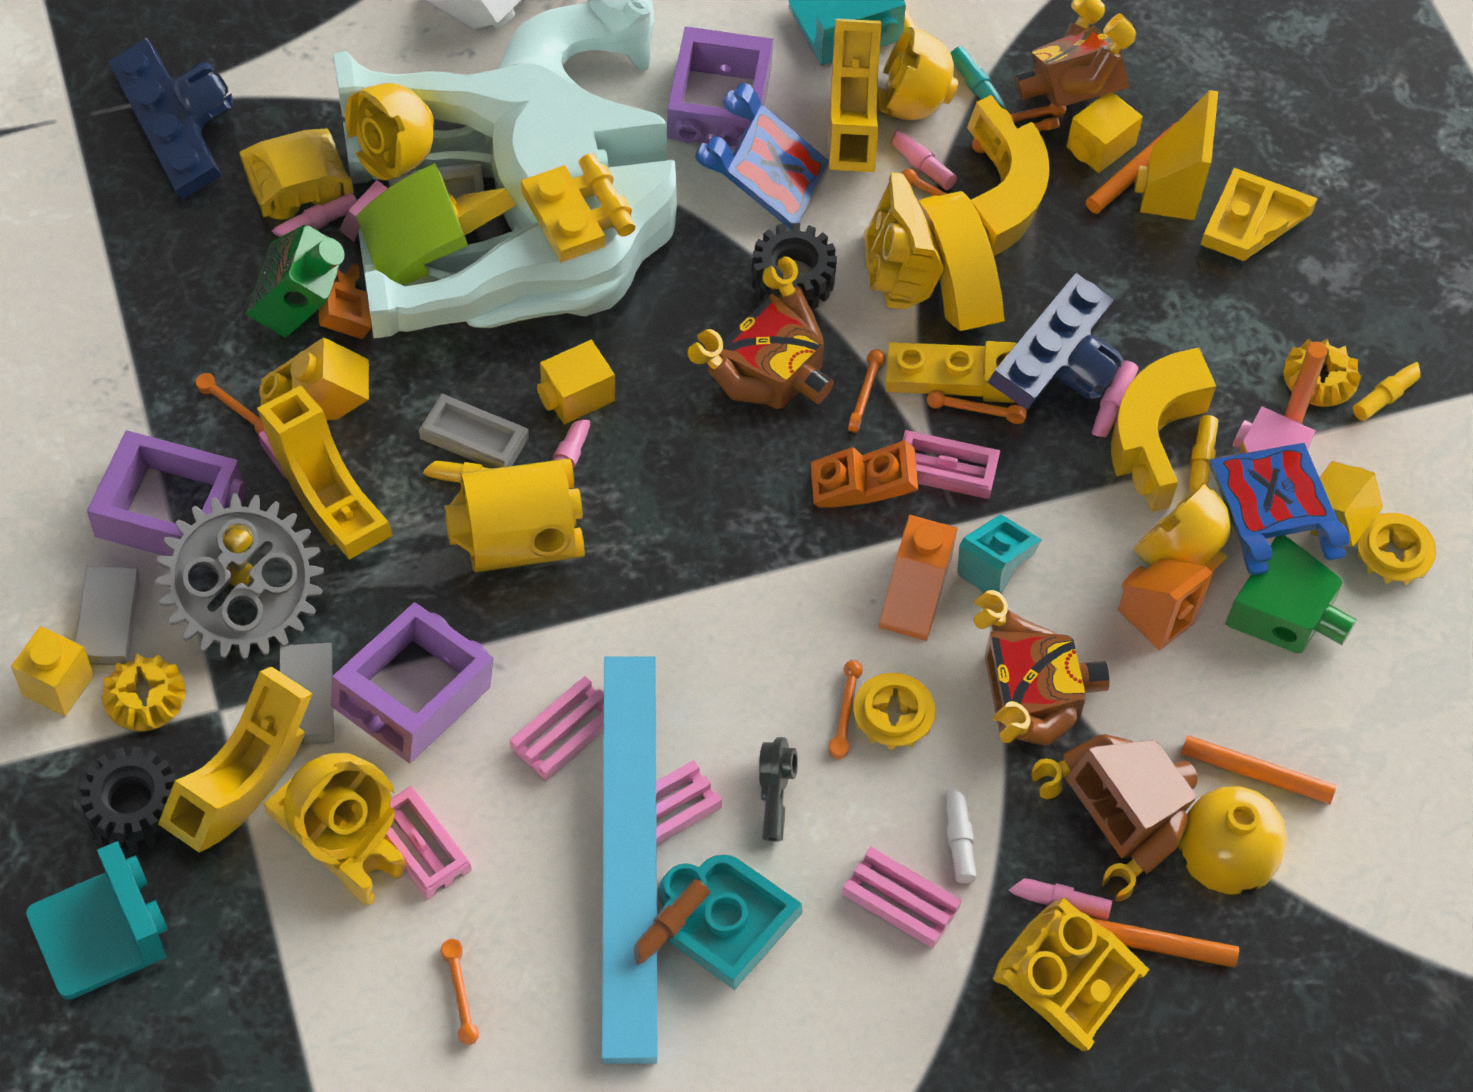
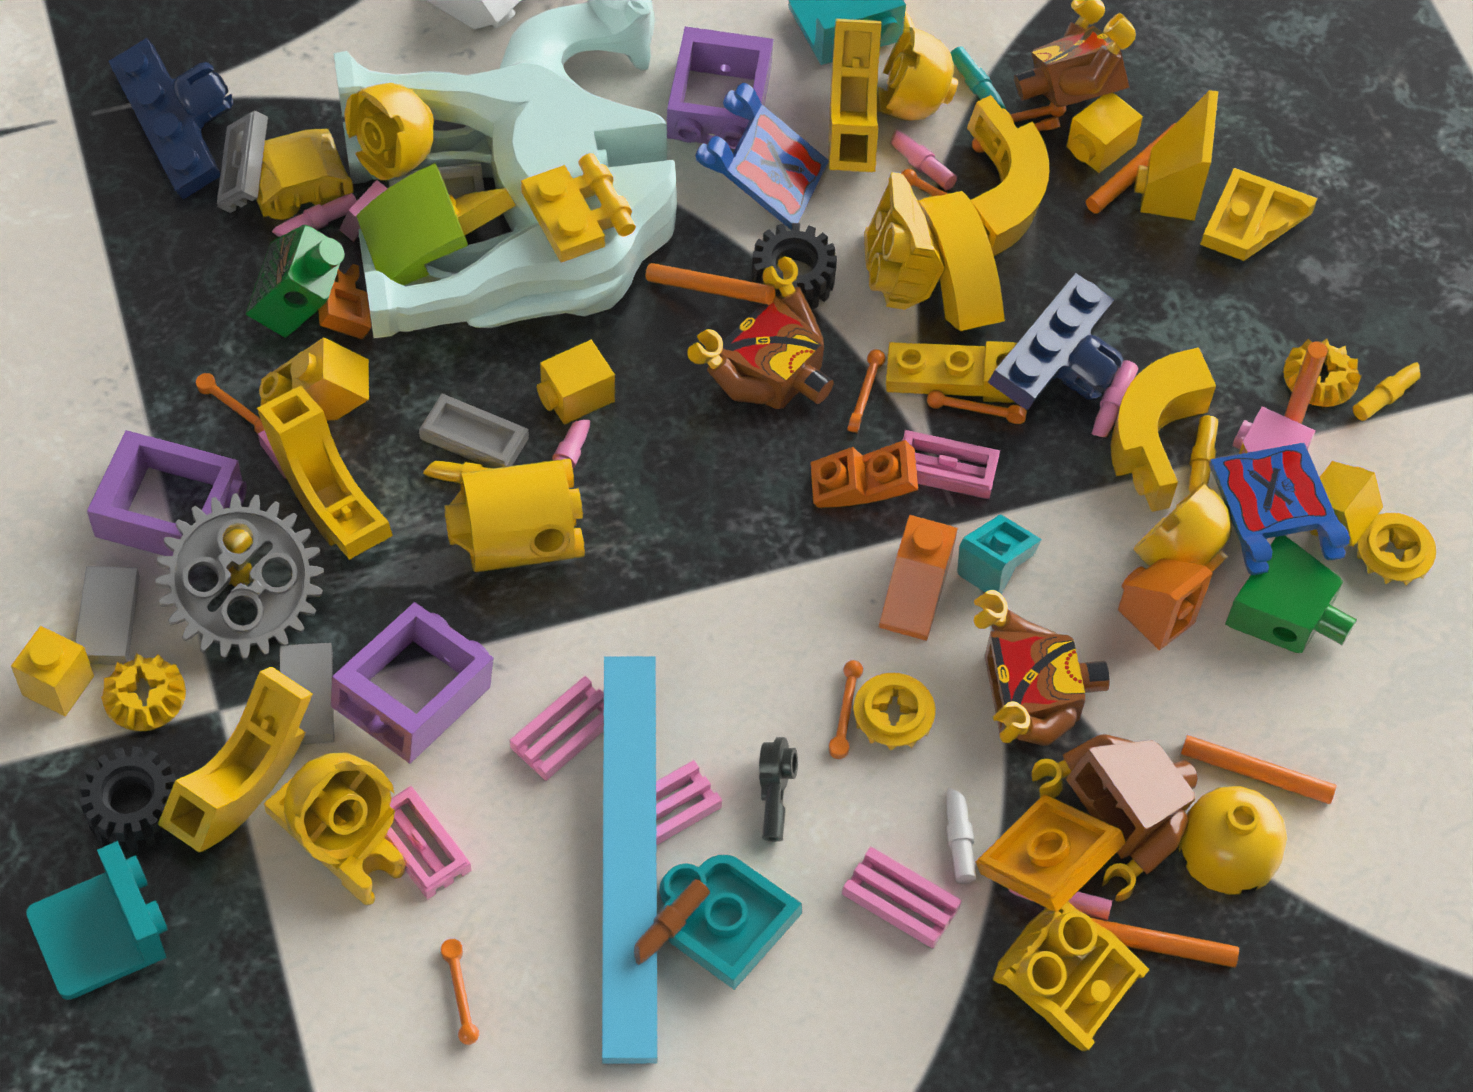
none -> light grey tile [217,110,268,213]
none -> orange bar [646,263,775,305]
none -> light orange tile [975,794,1126,913]

